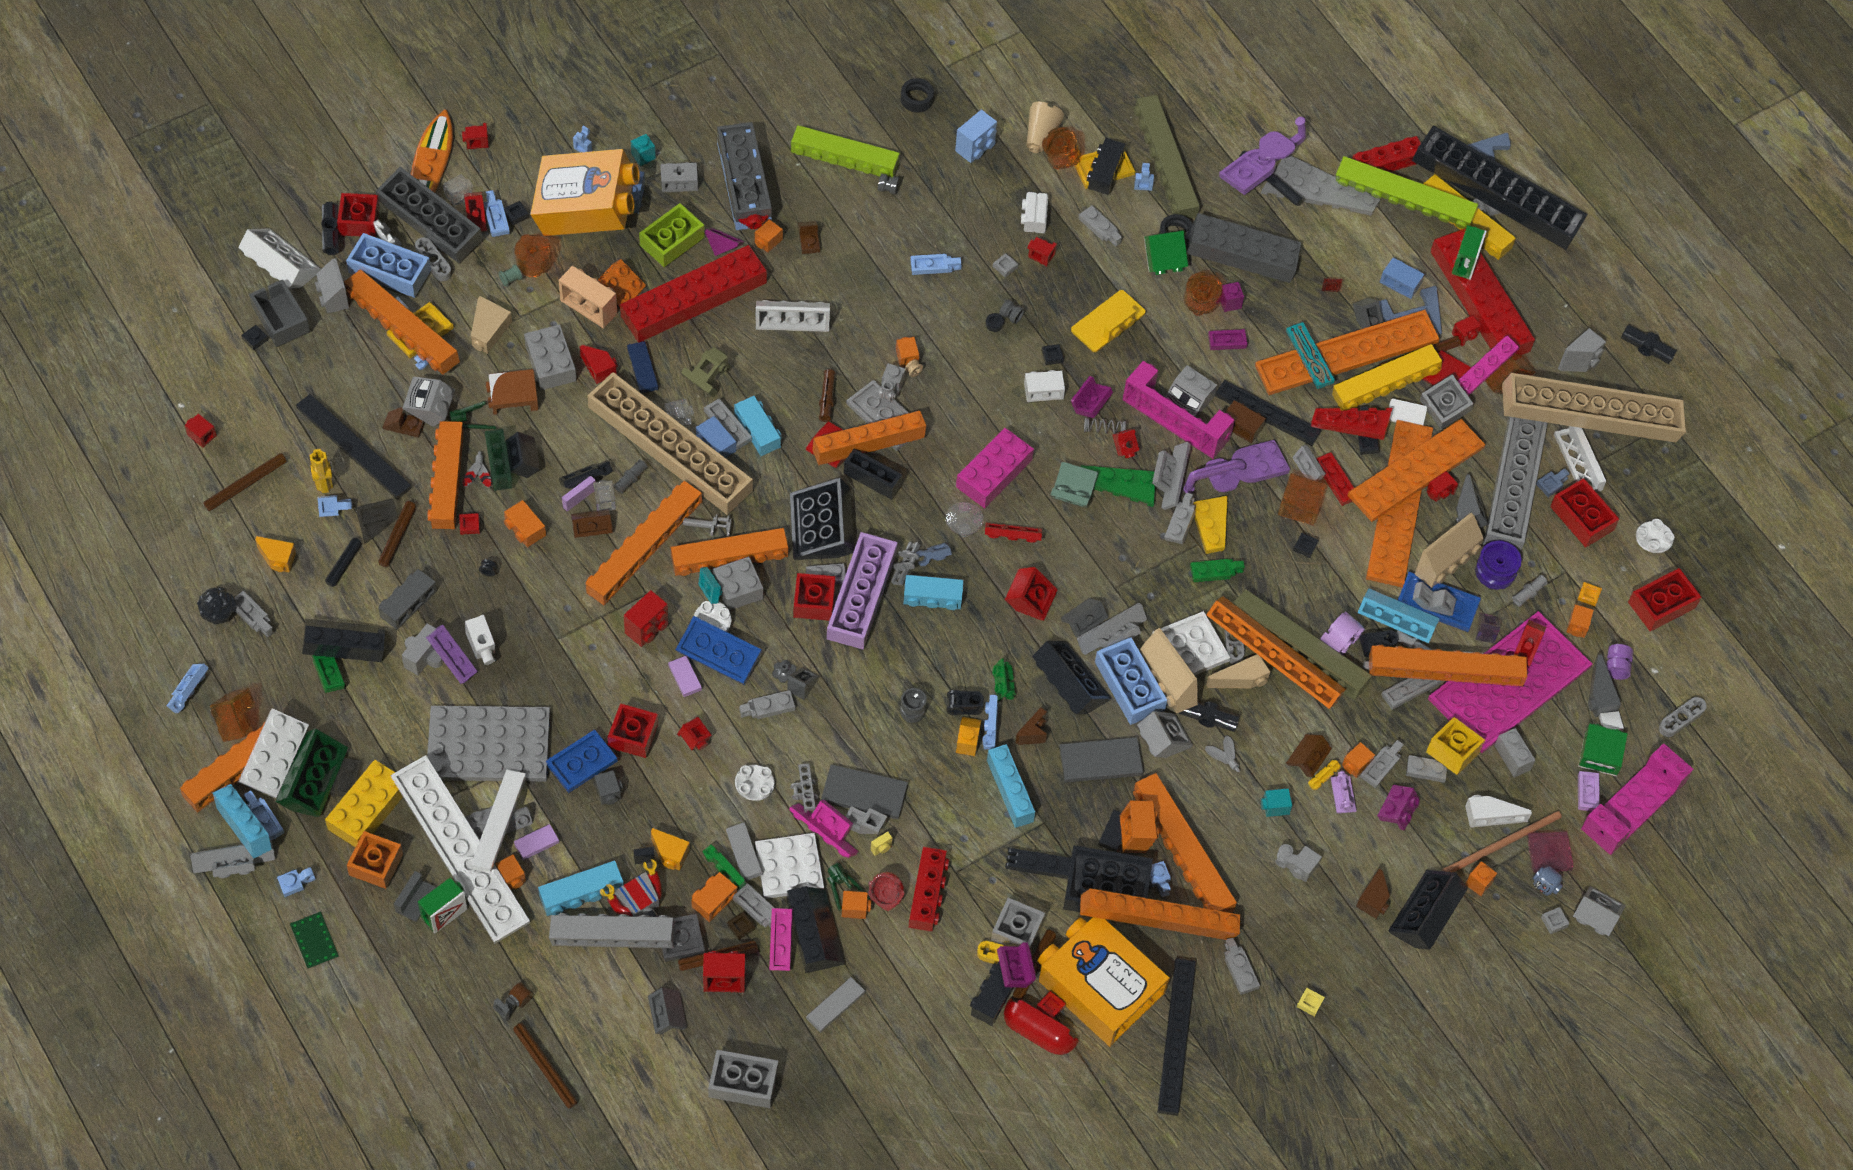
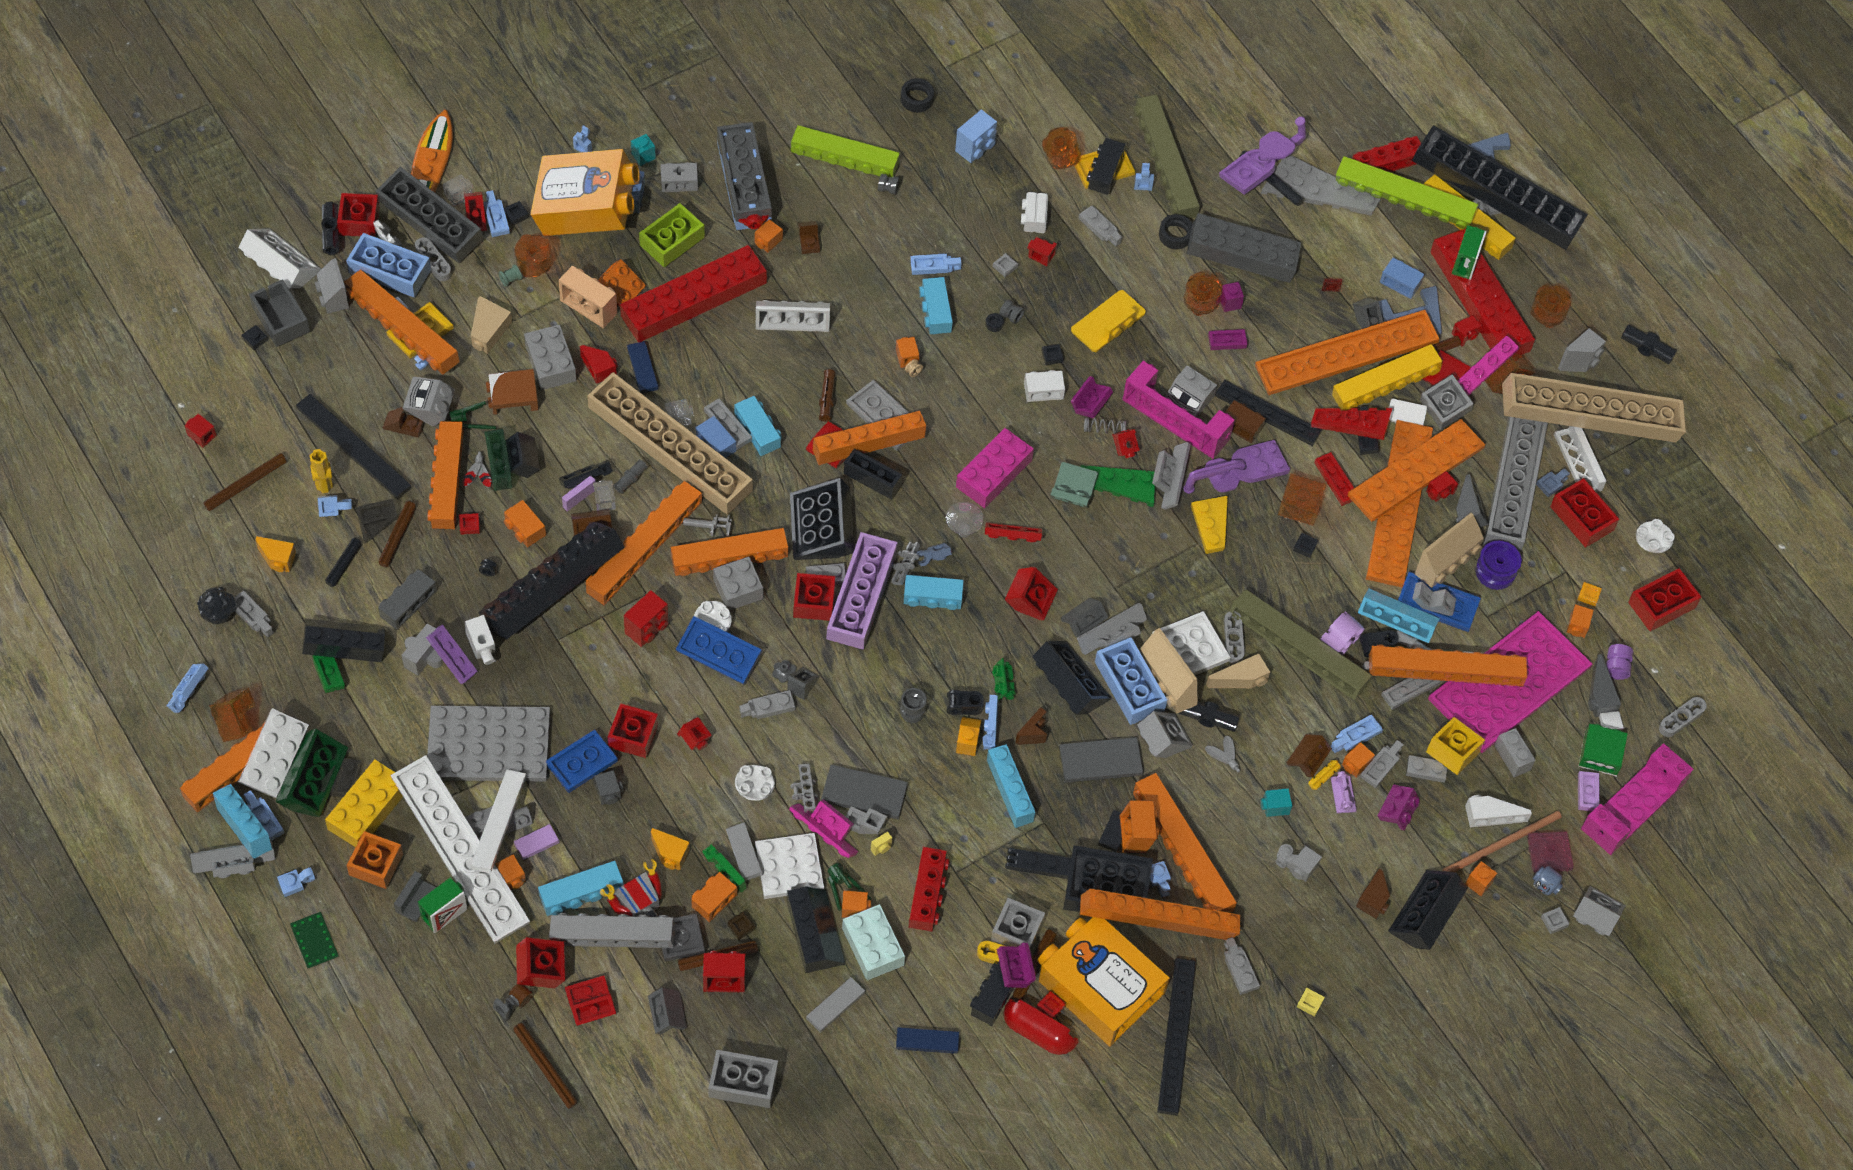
red brick [462,123,489,149] -> none
black tile [633,847,655,865] -> none
lavender tile [668,656,702,697] -> none
olive tile [681,347,729,398] -> none
teal plate [698,567,722,604] -> none
magenta slope [705,227,744,256] -> none
light grey hinge [733,884,774,928] -> none
dark pink plate [769,908,793,971] -> none
clear hair [868,872,904,911] -> none
light grey brick [877,363,905,402] -> none
tan cone [1026,101,1064,153] -> none
green piece [1144,231,1188,275] -> none
light grey hinge [1164,493,1196,544] -> none
green hinge [1190,559,1245,583] -> none
orange brick [1206,596,1346,709] -> none
teal tile [1286,322,1335,389] -> none
light grey plate [1292,445,1325,486] -> none
clear purple slope [1475,613,1500,643] -> none
light grey pin [1512,575,1548,607] -> none
red slope [1514,620,1547,667] -> none
none -> black brick [478,521,625,639]
none -> red brick [516,937,565,989]
none -> red slope [564,975,616,1026]
none -> light aqua brick [842,904,905,981]
none -> dark blue tile [896,1027,959,1054]
none -> medium azure brick [919,277,952,335]
none -> light blue hinge [1331,715,1383,753]
none -> clear orange brick [1530,284,1571,328]

